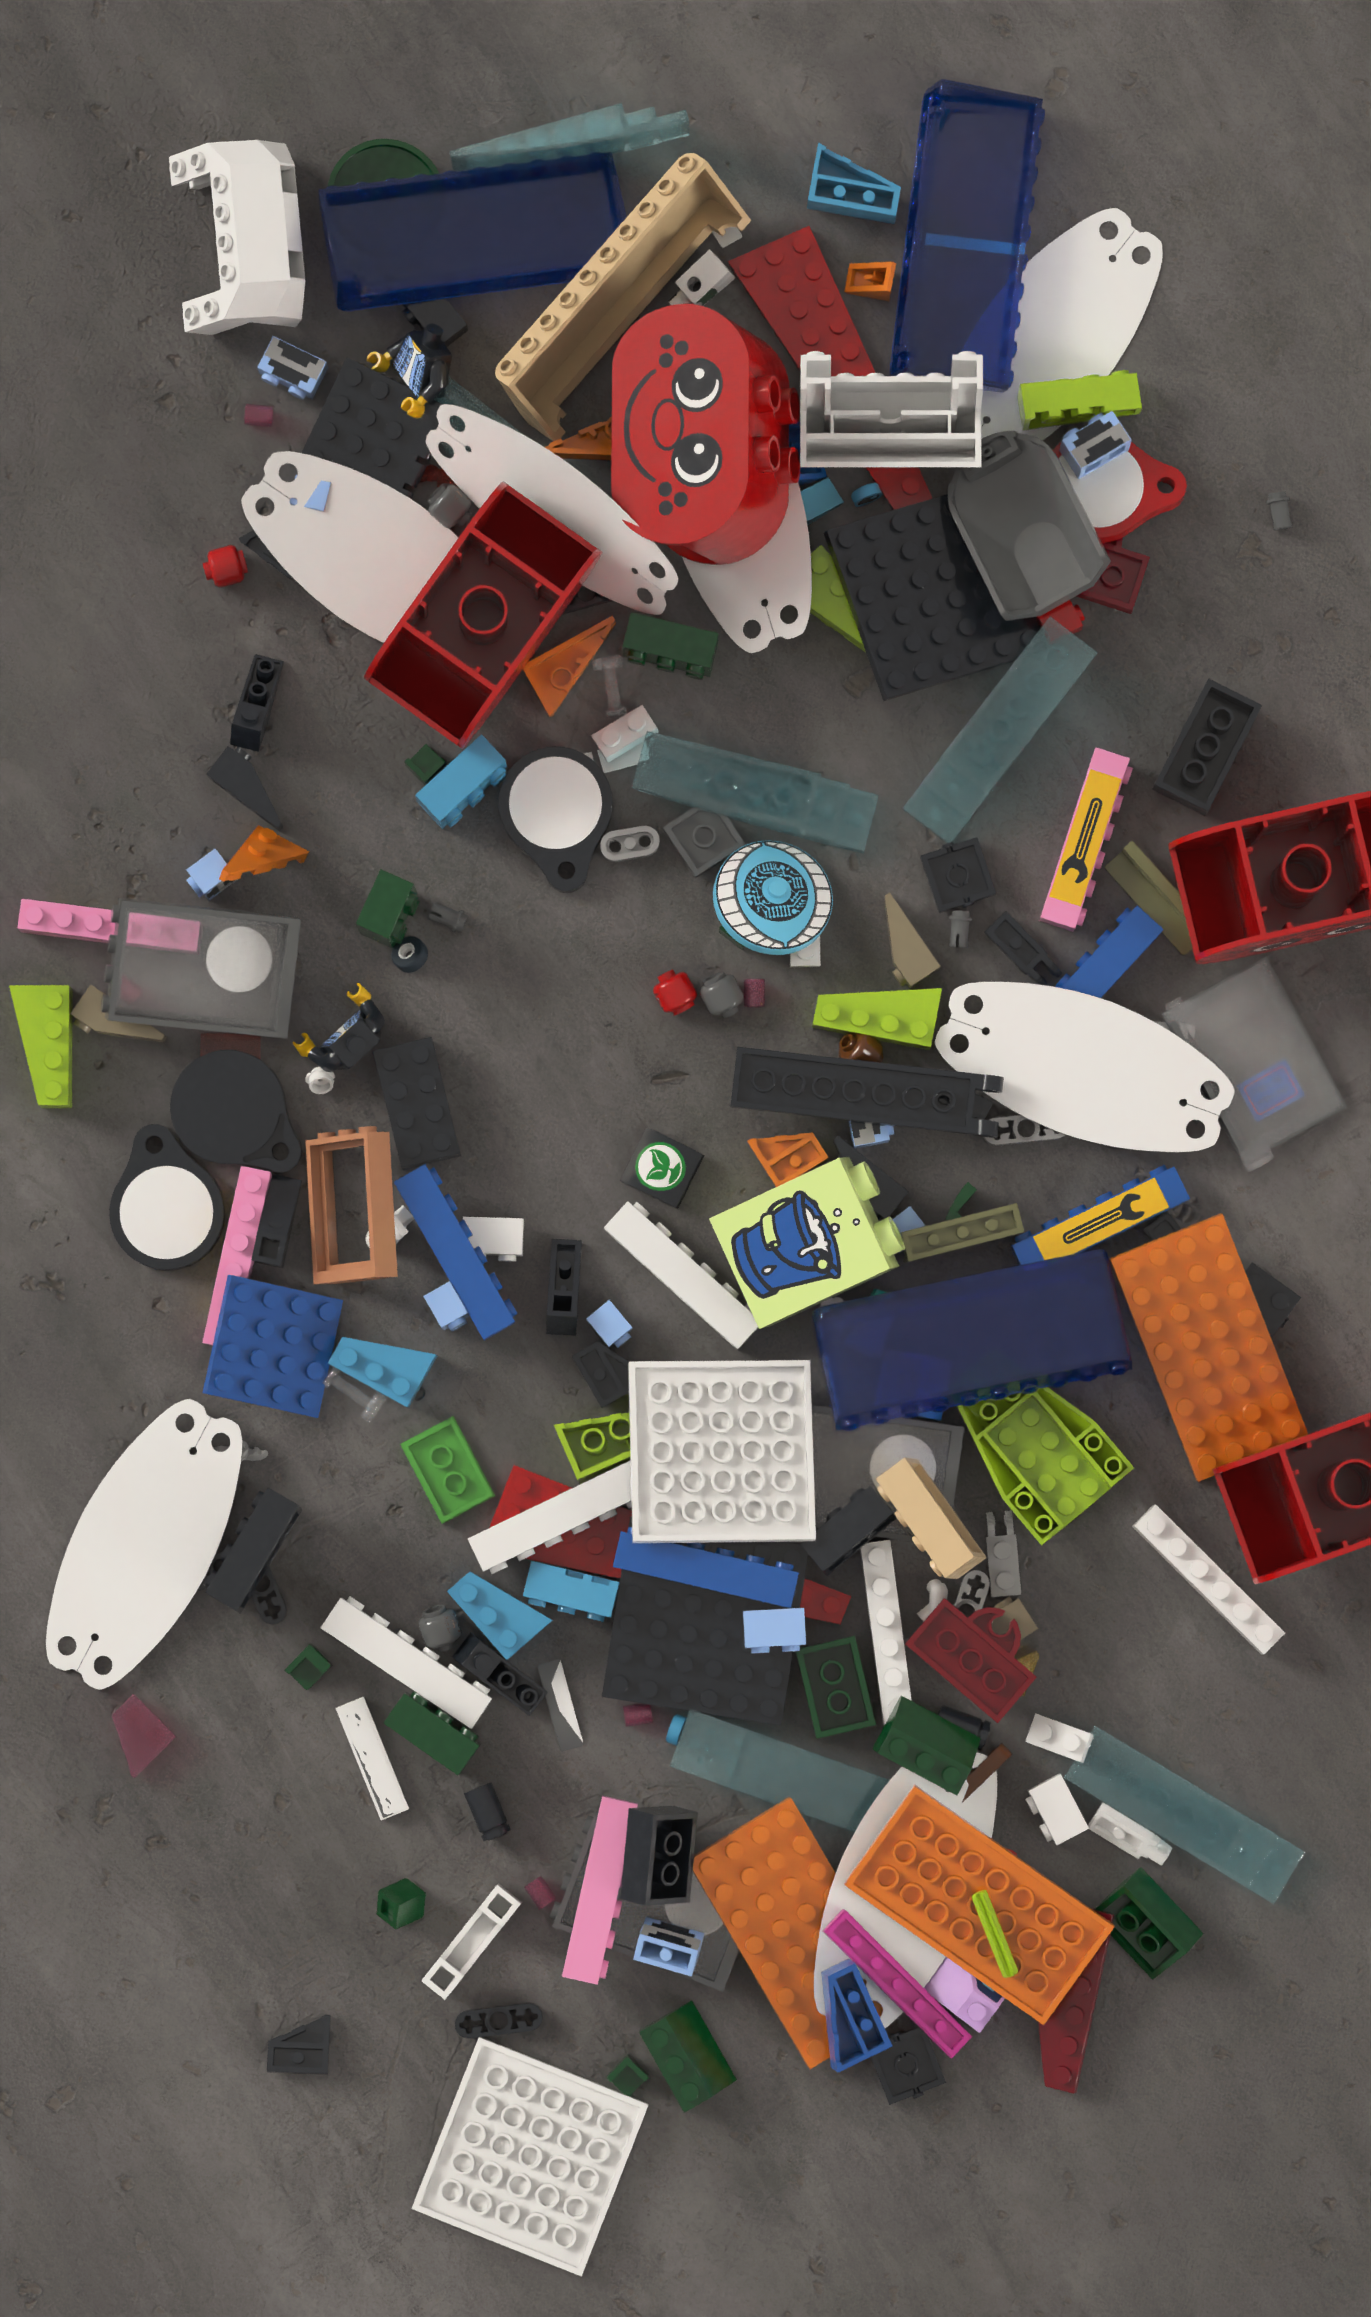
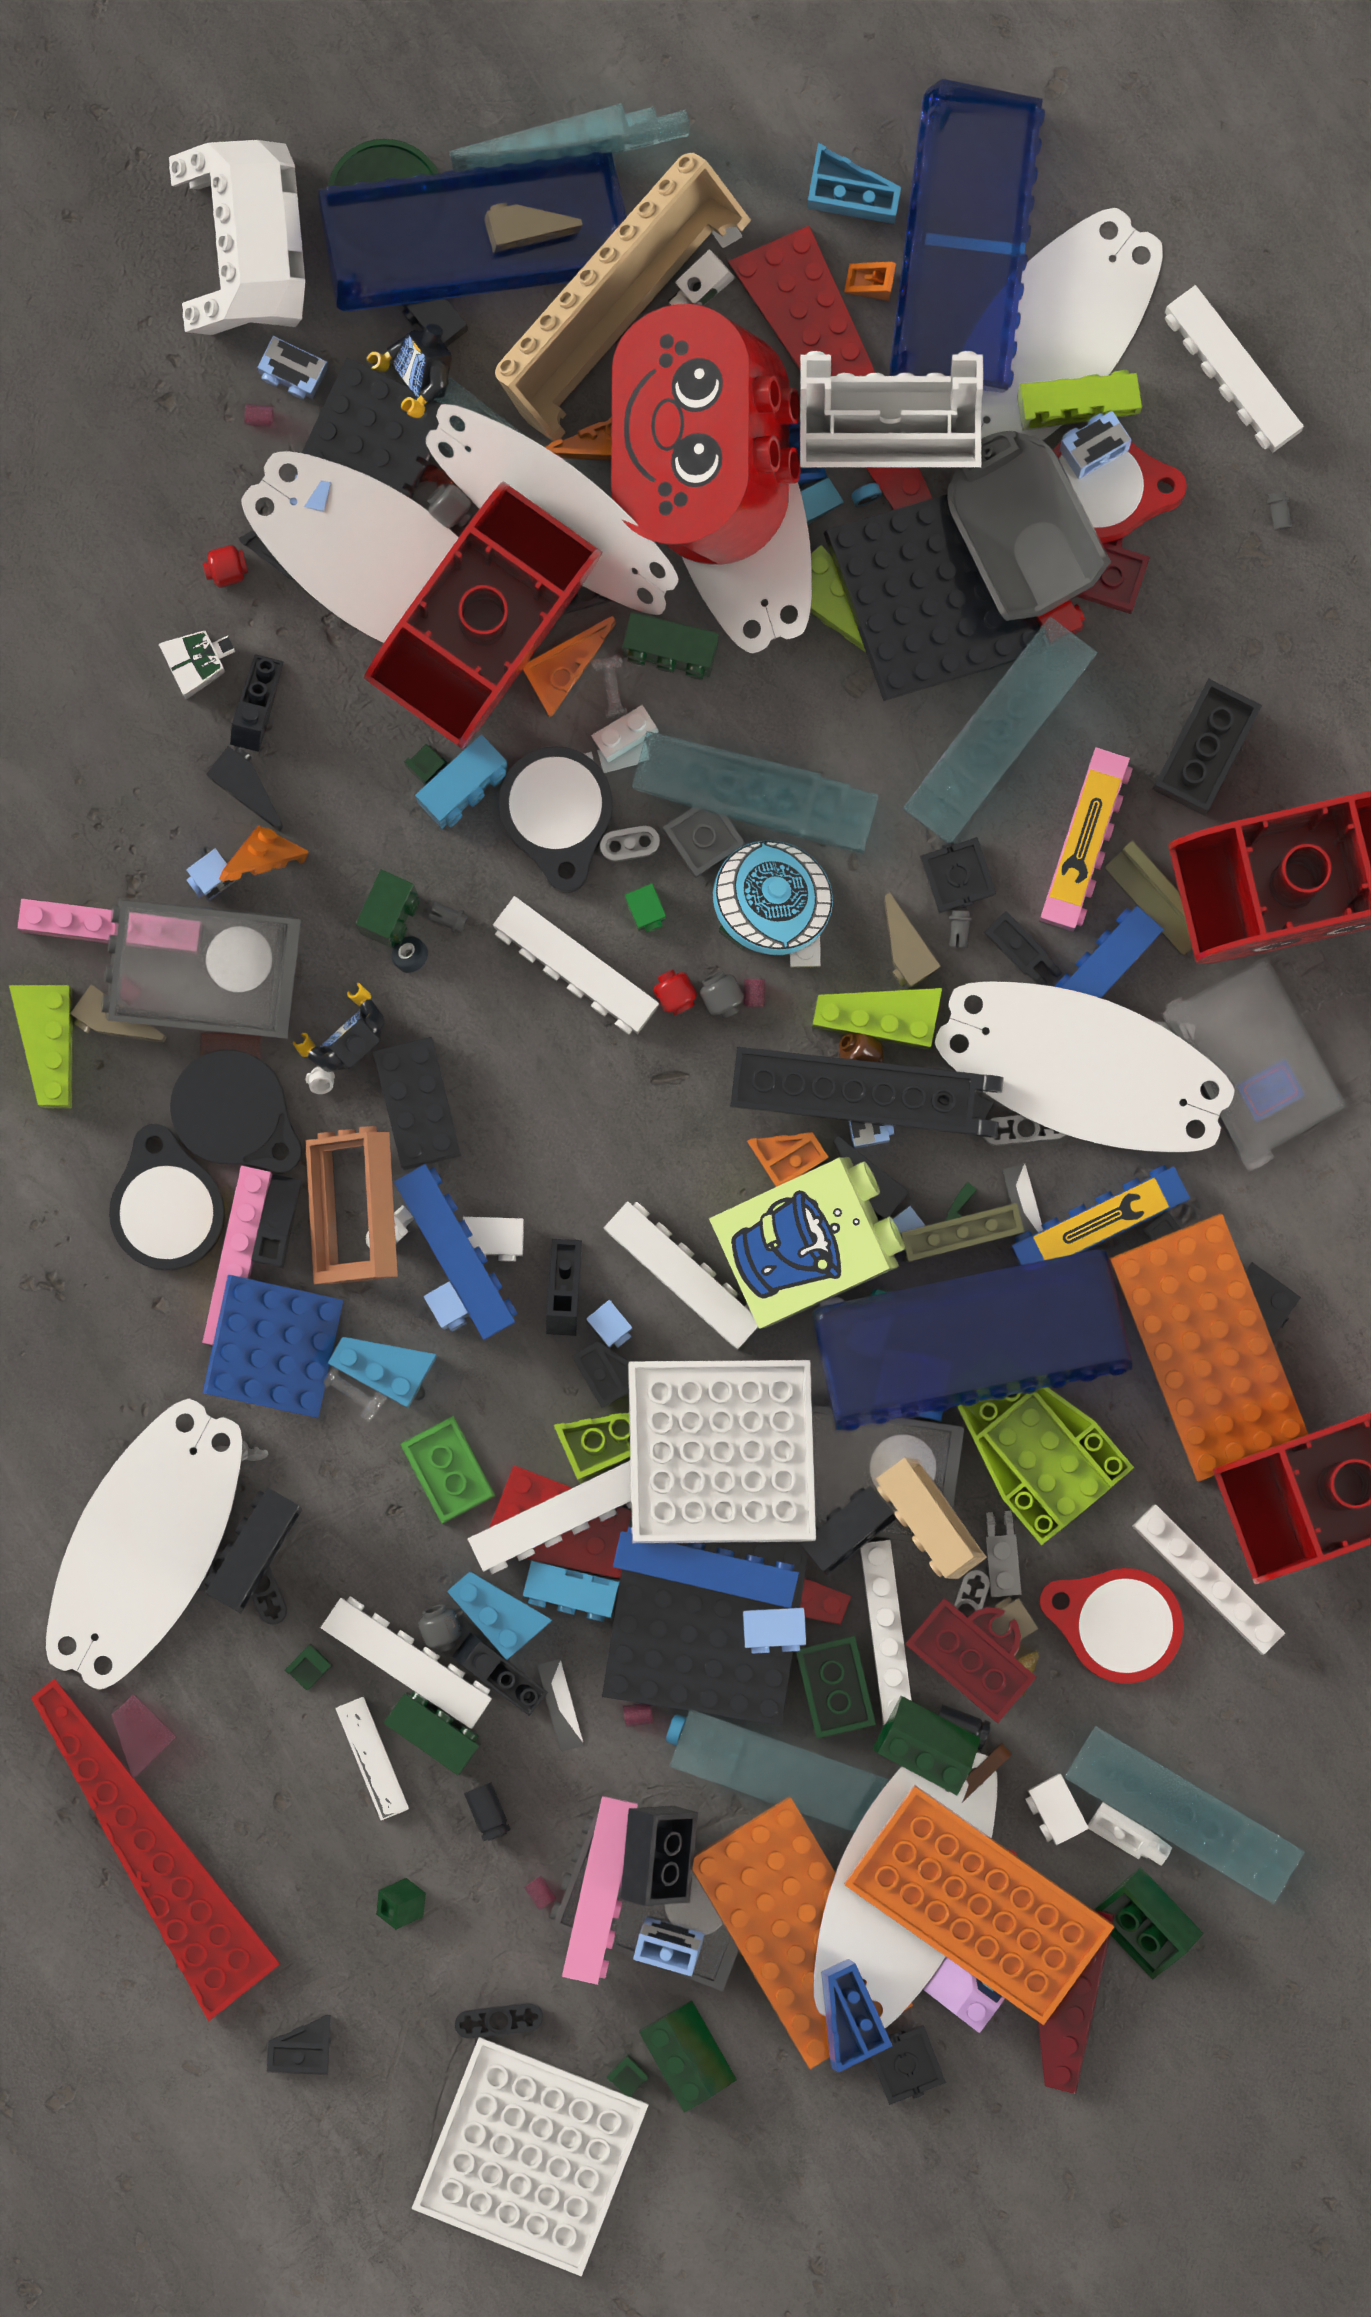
white arch [422,1883,522,2000] -> none
slope [620,1127,705,1209] -> none
dark pink tile [822,1909,972,2059] -> none
white arm [917,1579,948,1622] -> none
lime axle [972,1890,1018,1978] -> none
white plate [1025,1713,1093,1763] -> none
none -> red wing [31,1679,281,2022]
none -> torso [159,631,235,699]
none -> dark tan slope [484,203,582,253]
none -> white brick [493,896,659,1035]
none -> green brick [625,884,666,933]
none -> sticker [1002,1164,1043,1235]
none -> piece [1039,1568,1183,1684]
none -> white brick [1165,285,1304,453]

